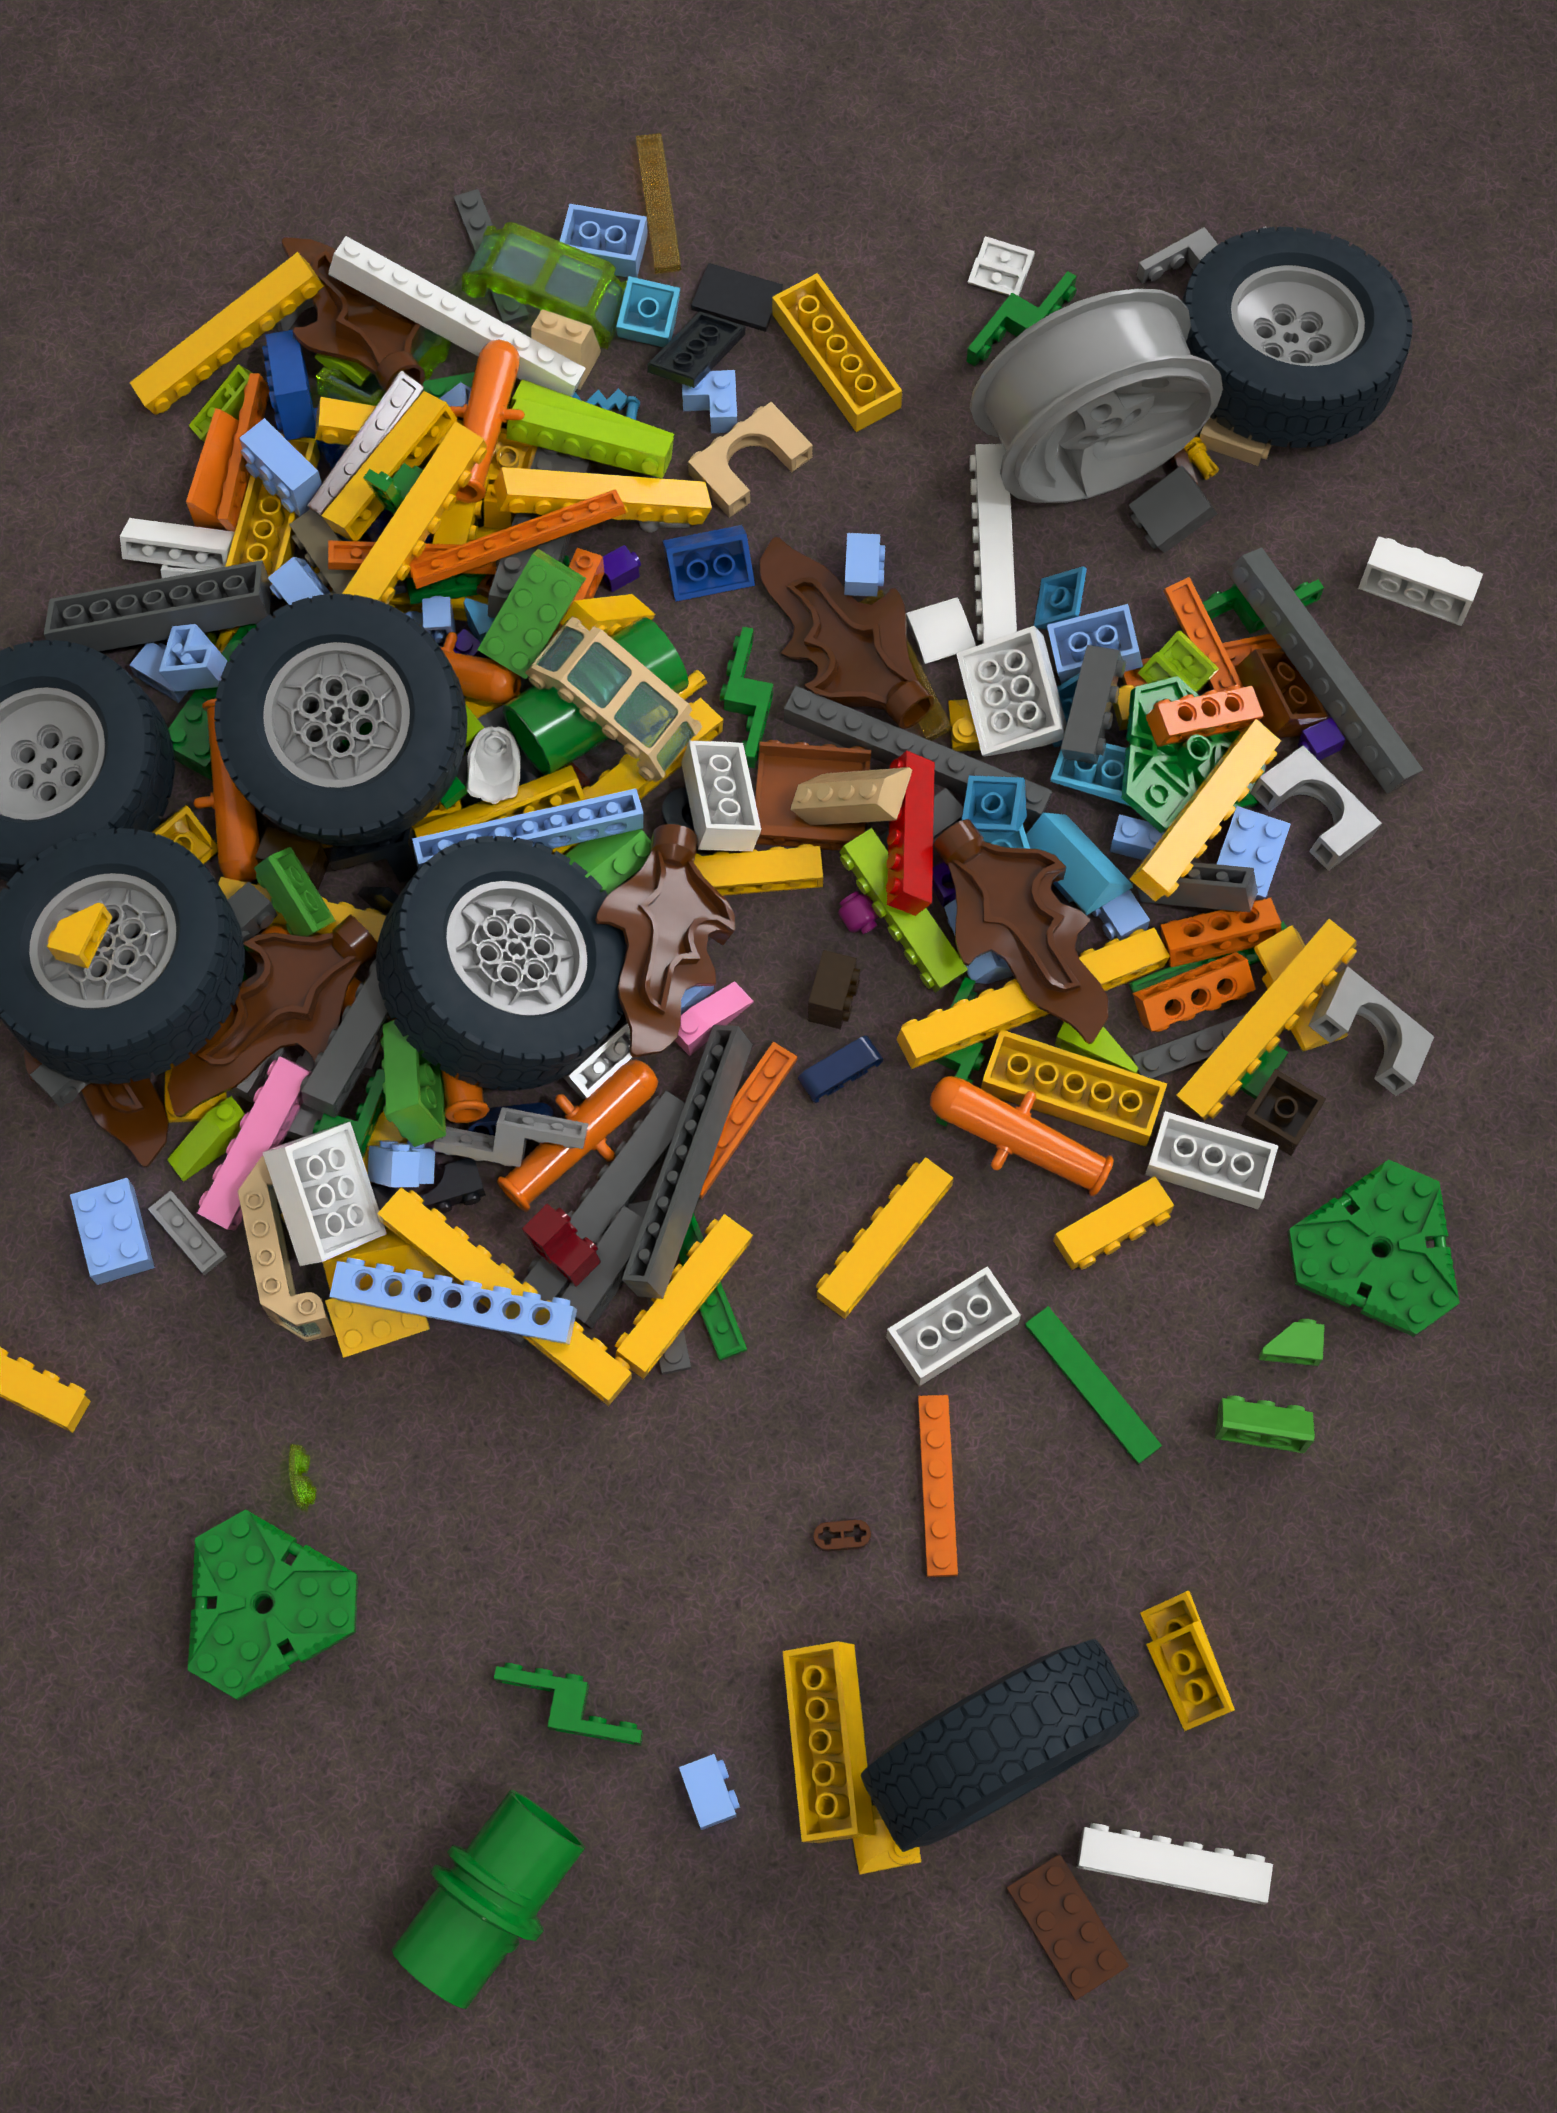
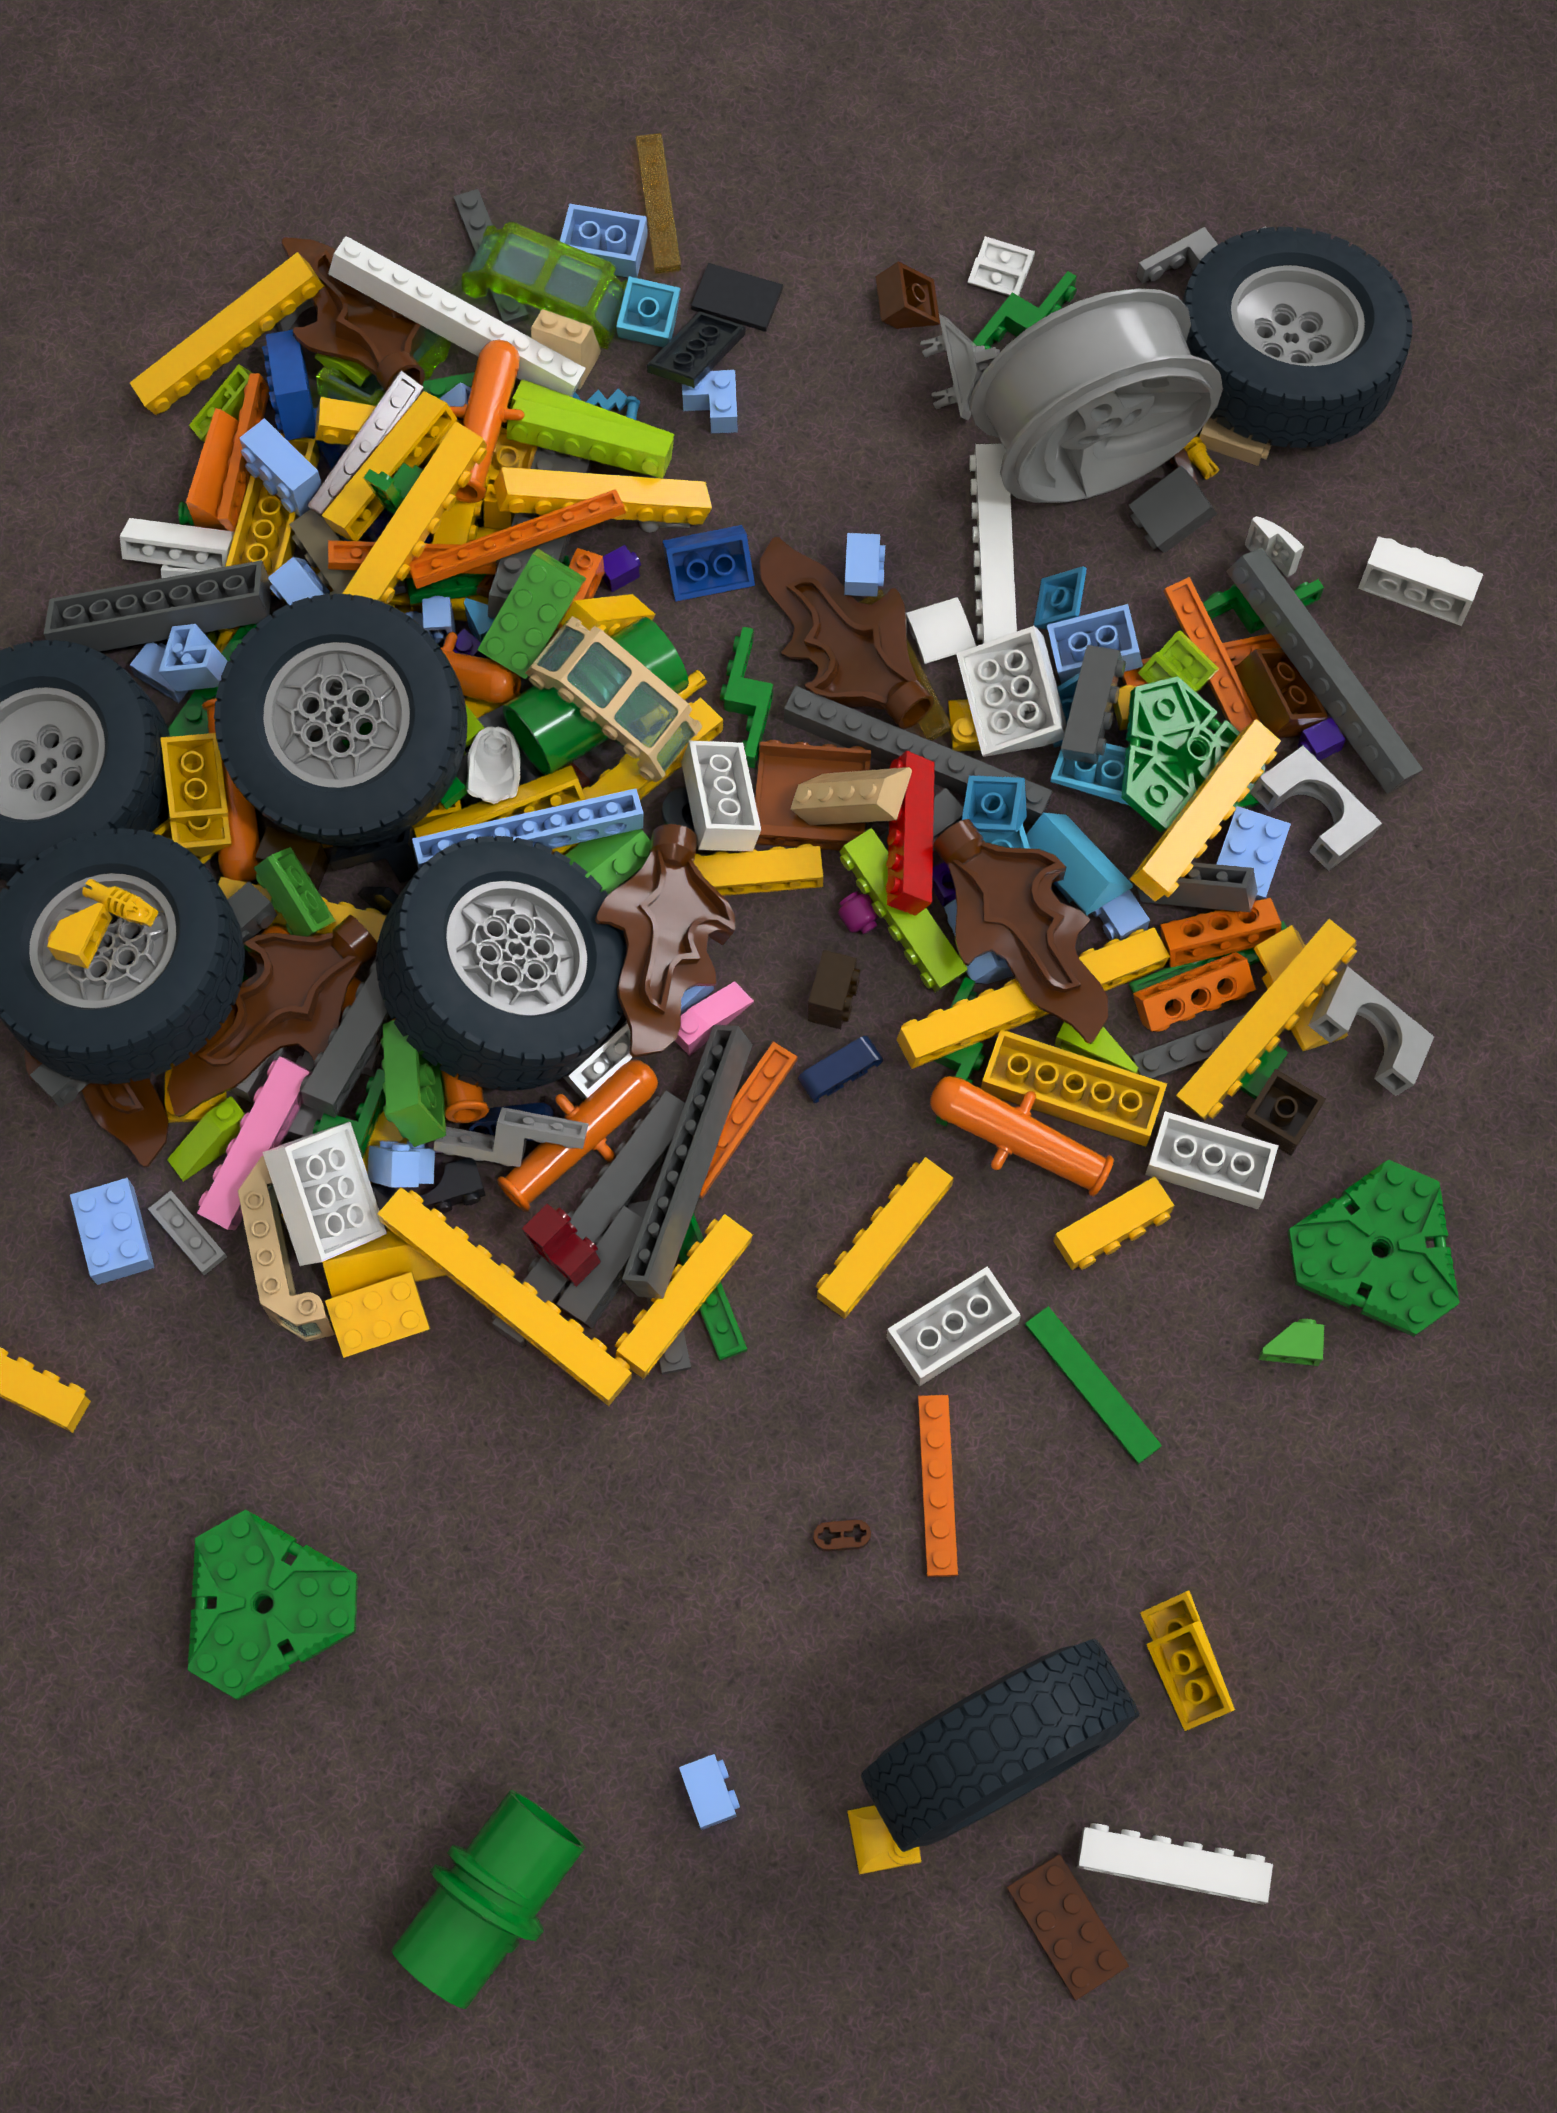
clear neon green slope [289,1444,317,1512] -> none
light blue brick [329,1258,577,1345] -> none
green bracket [494,1663,643,1746] -> none
tan arch [688,402,812,518] -> none
yellow brick [772,273,902,432] -> none
yellow brick [783,1641,875,1843] -> none
light blue brick [1110,814,1165,860] -> none
orange brick [1146,685,1264,747] -> none
bright green slope [1215,1396,1315,1453] -> none
none -> yellow hinge [82,879,159,927]
none -> yellow slope [160,733,231,857]
none -> green bush [178,501,195,526]
none -> reddish brown slope [875,261,940,329]
none -> light grey connector [920,314,1000,421]
none -> white slope [1245,516,1304,578]

